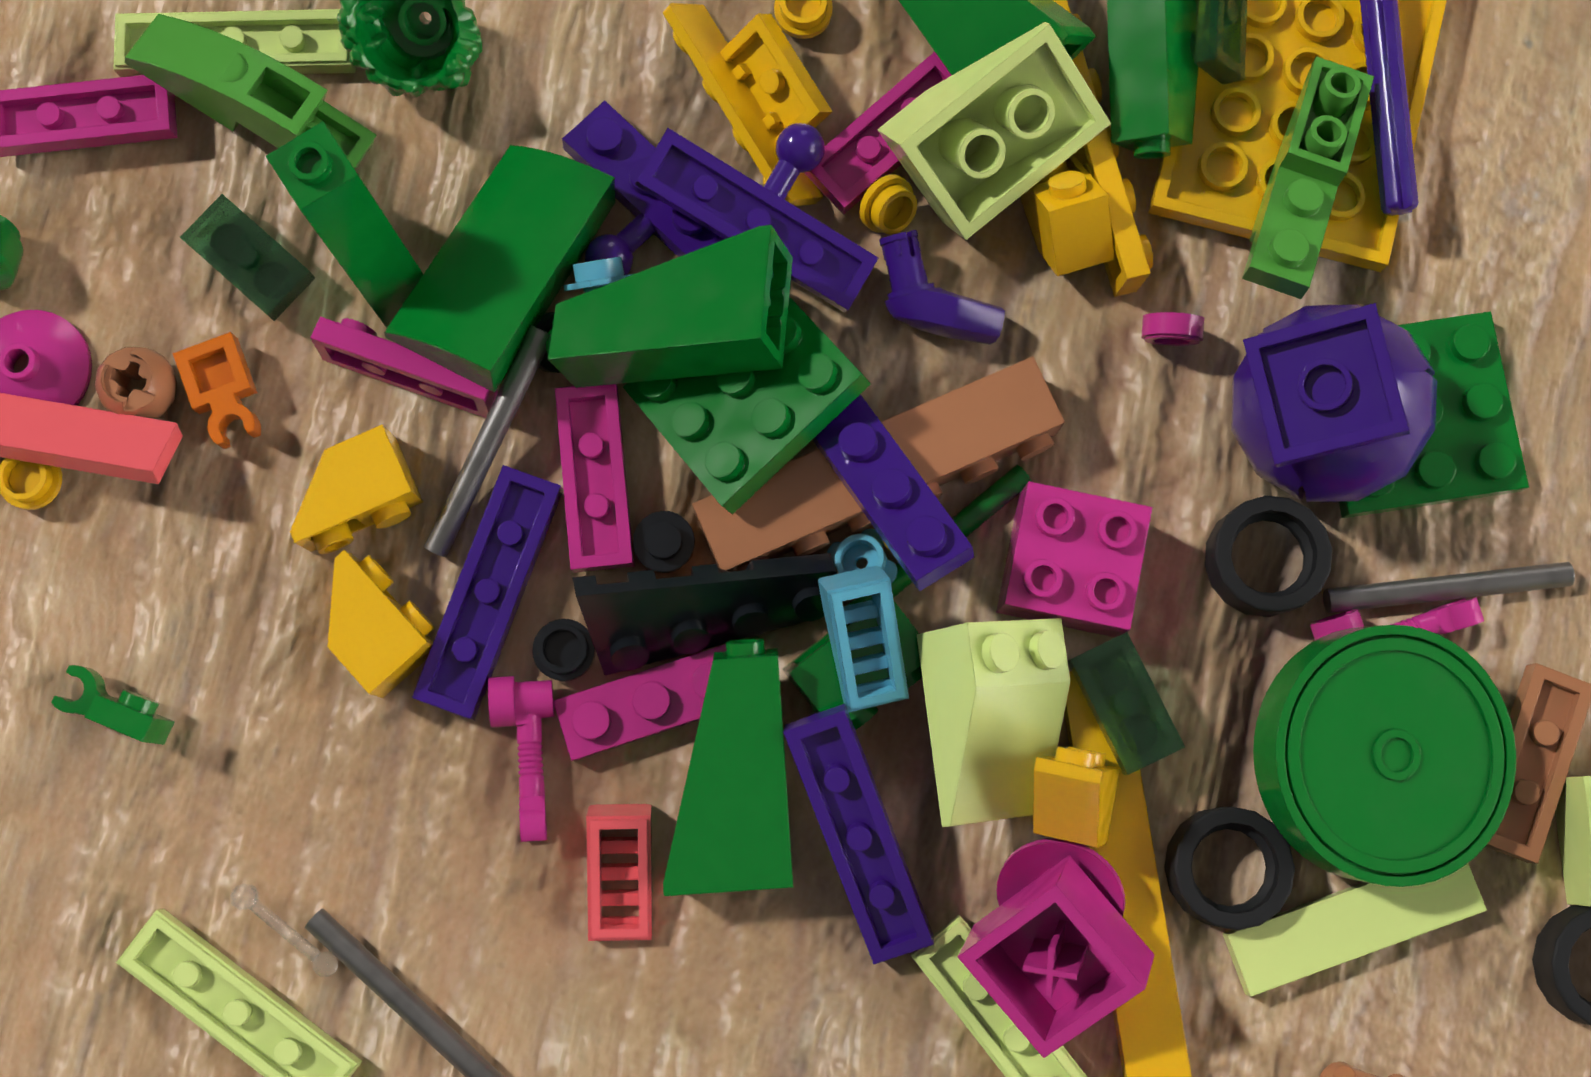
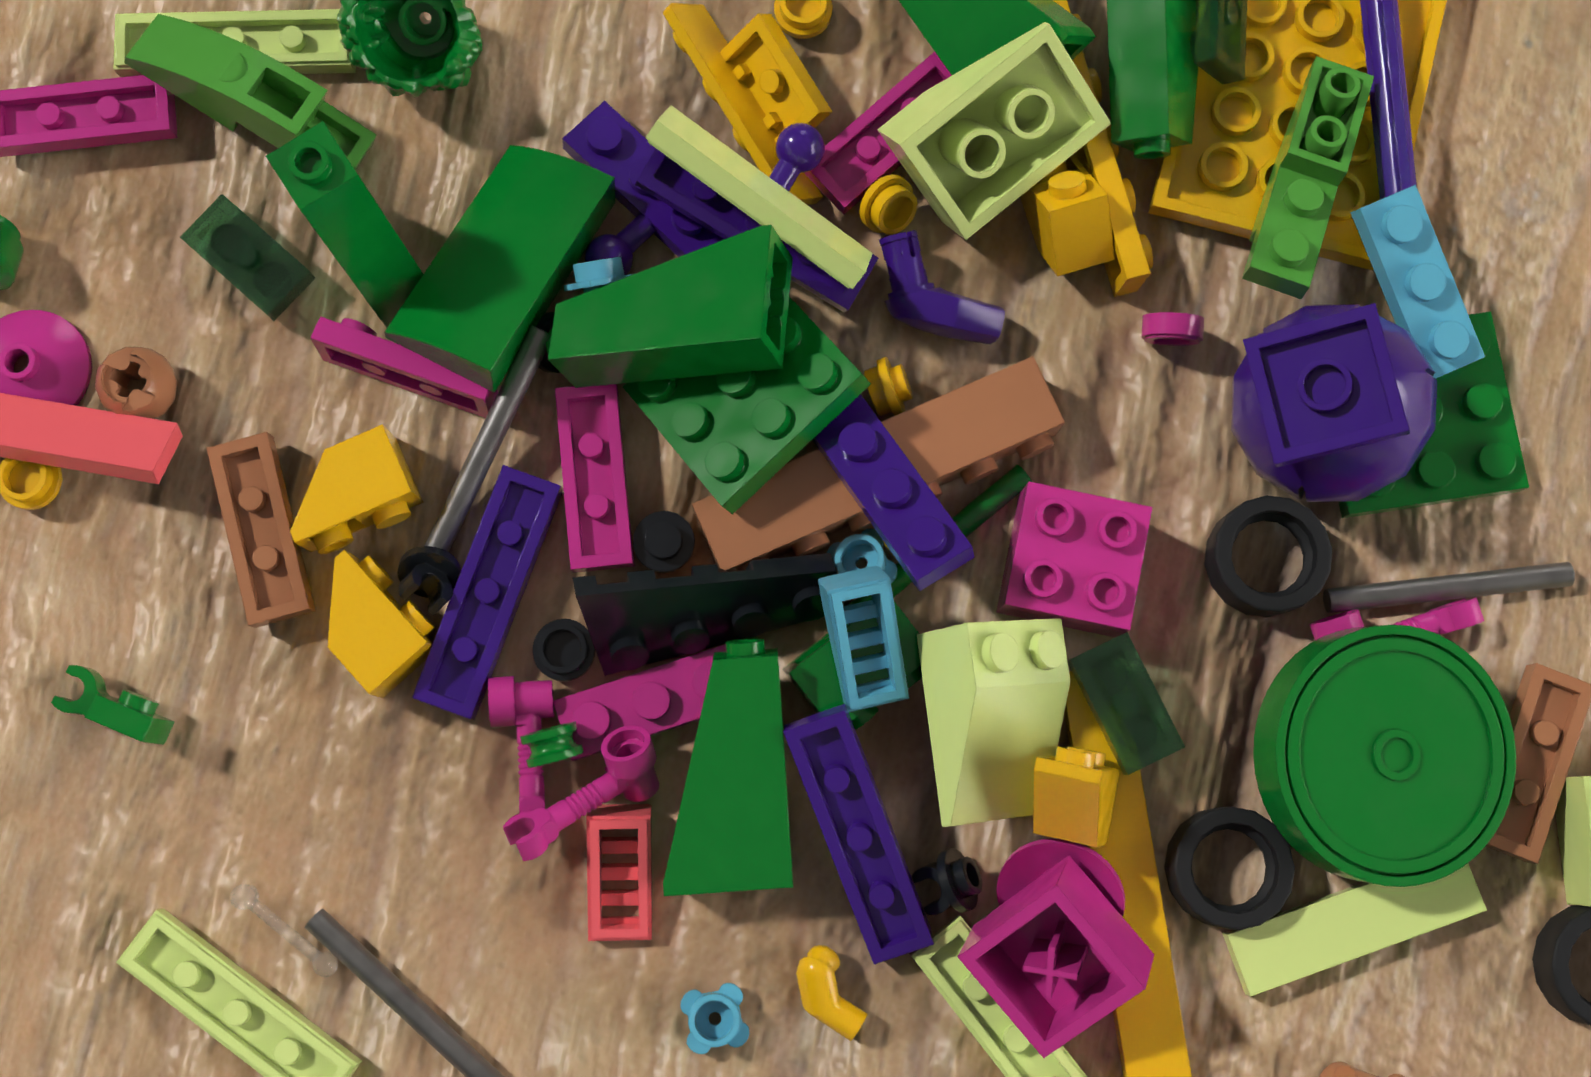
orange plate [172,332,262,449] -> none
none -> nougat plate [206,432,316,628]
none -> black plate [397,546,461,615]
none -> dark pink brick [503,725,659,861]
none -> green bush [520,721,584,768]
none -> yellowish green tile [645,105,873,289]
none -> medium azure plate [680,983,749,1054]
none -> yellow arm [796,945,867,1041]
none -> yellow plate [864,356,913,416]
none -> black plate [912,848,982,915]
none -> medium azure plate [1350,185,1485,379]

